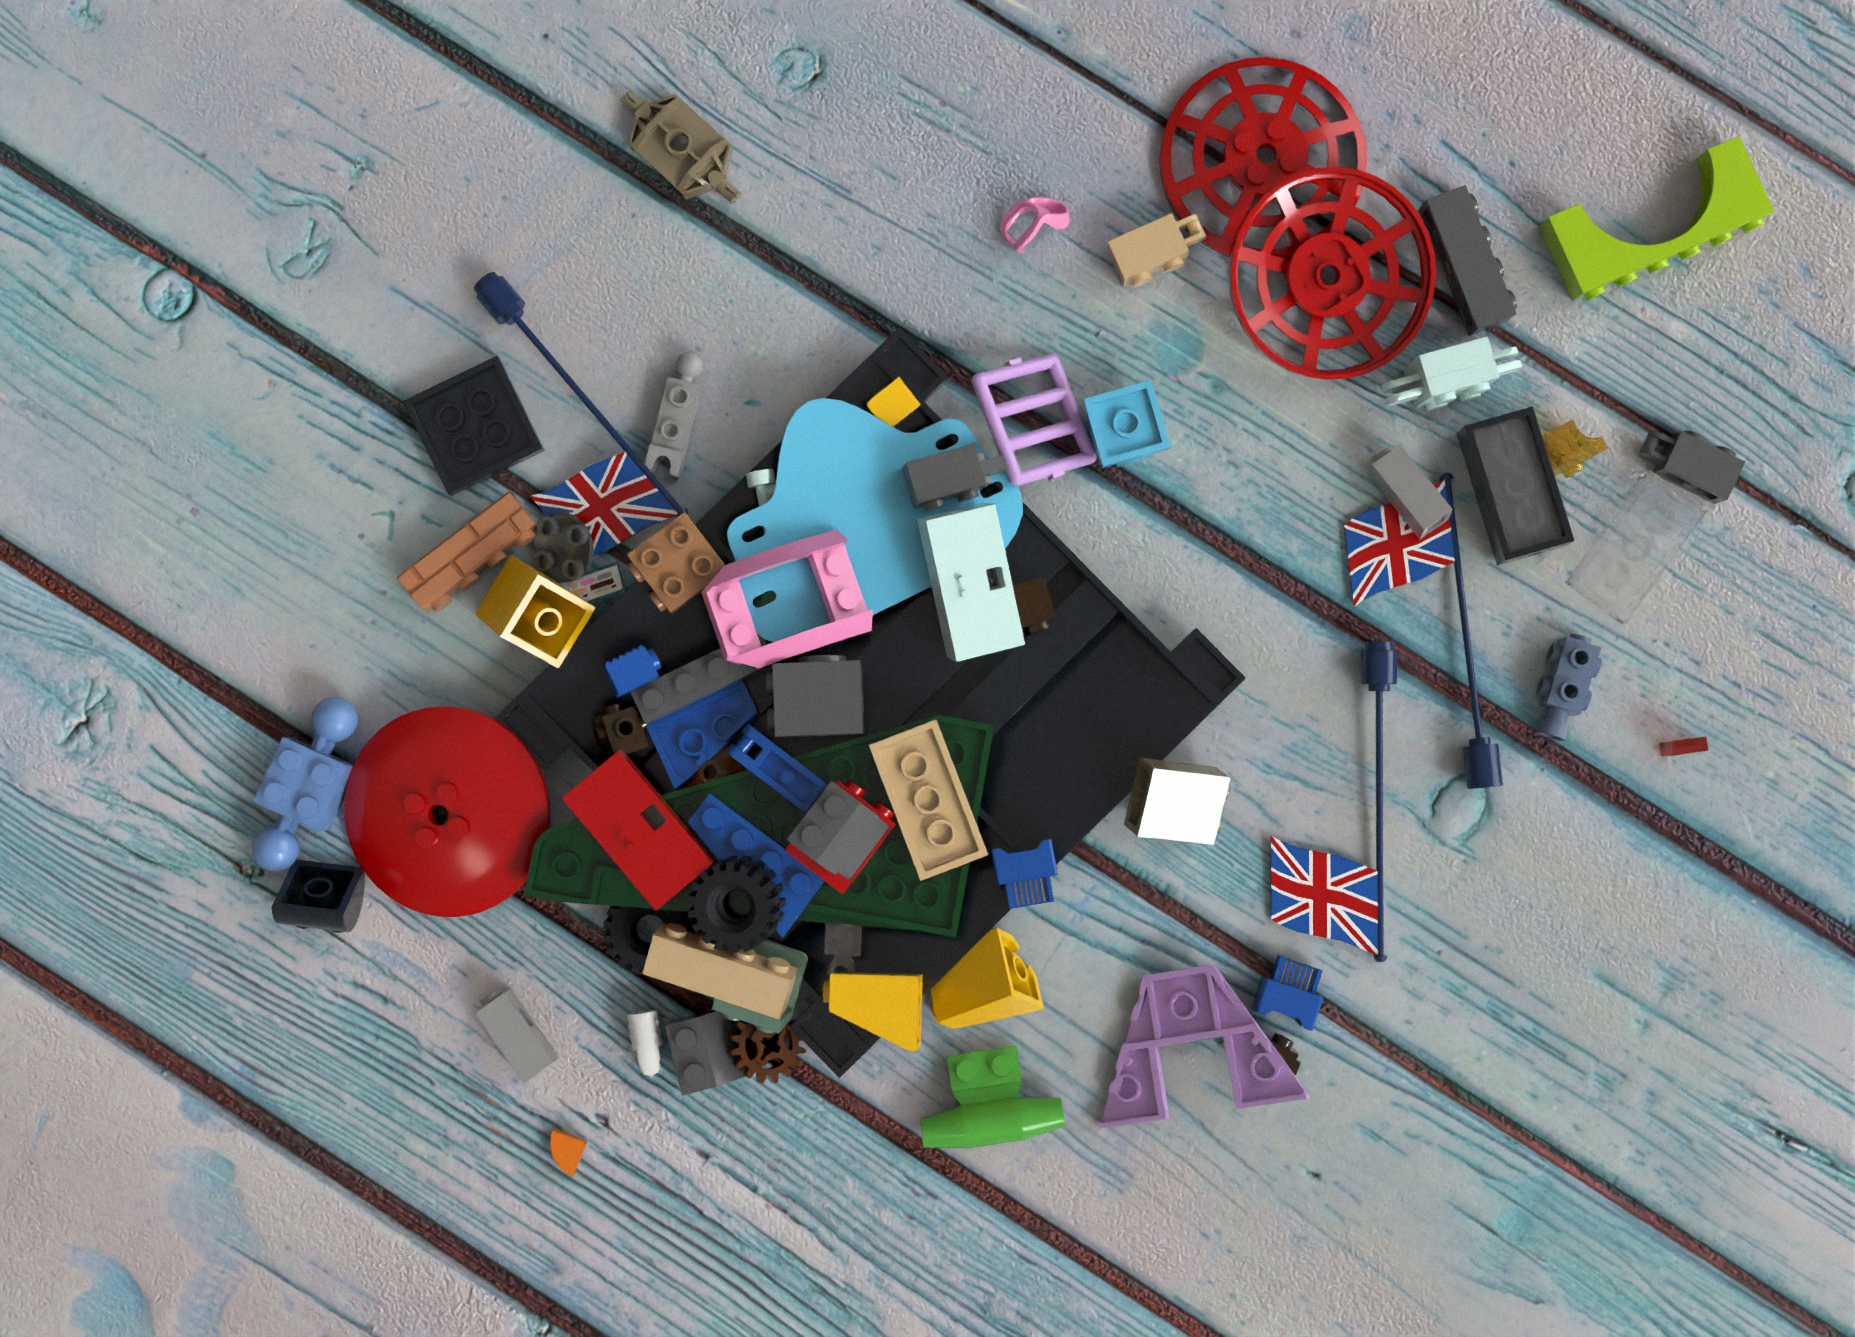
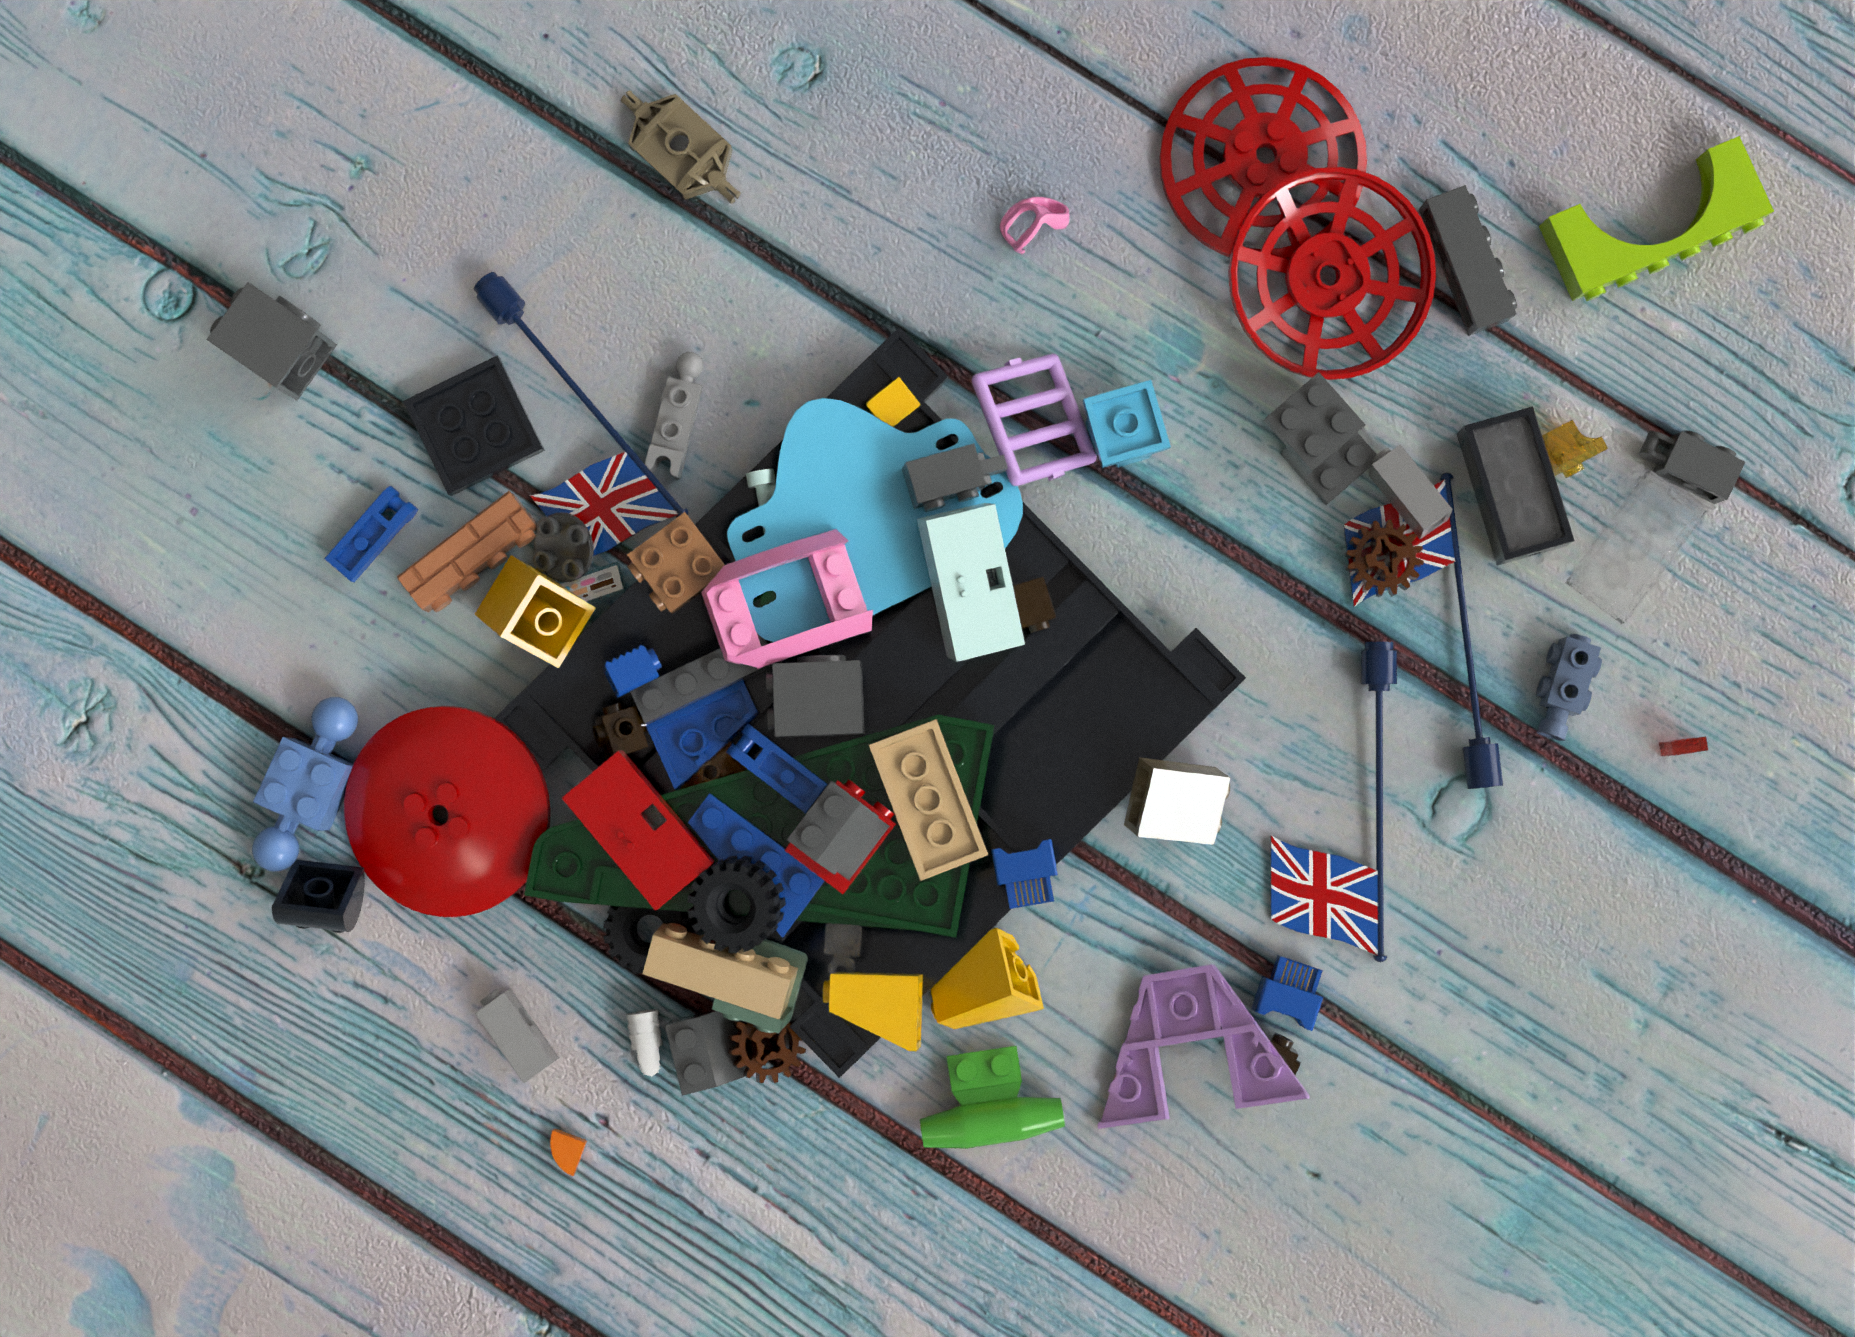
tan brick [1107,213,1207,287] -> none
light aqua brick [1381,336,1522,411] -> none
none -> dark grey brick [206,282,337,401]
none -> blue plate [324,486,418,583]
none -> dark grey bracket [1264,372,1377,505]
none -> reddish brown gear [1345,520,1424,597]

